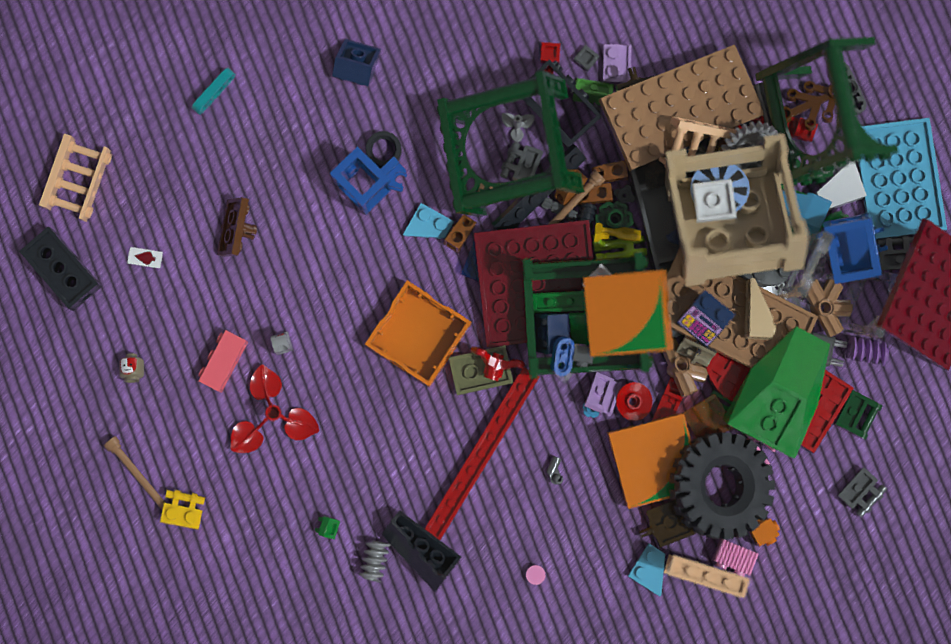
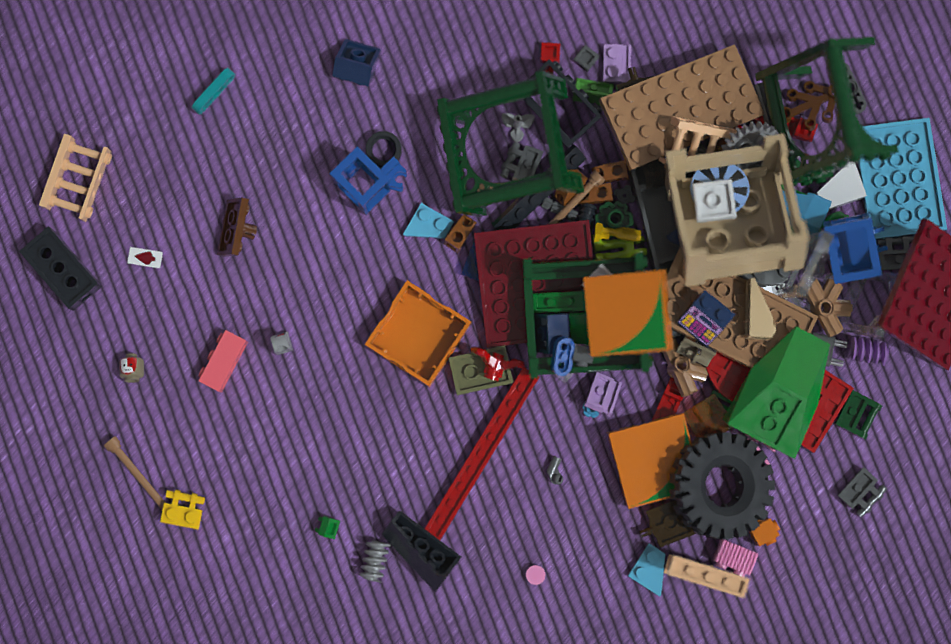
red plant [230,365,319,453] -> none
red dish [616,382,653,421] -> none

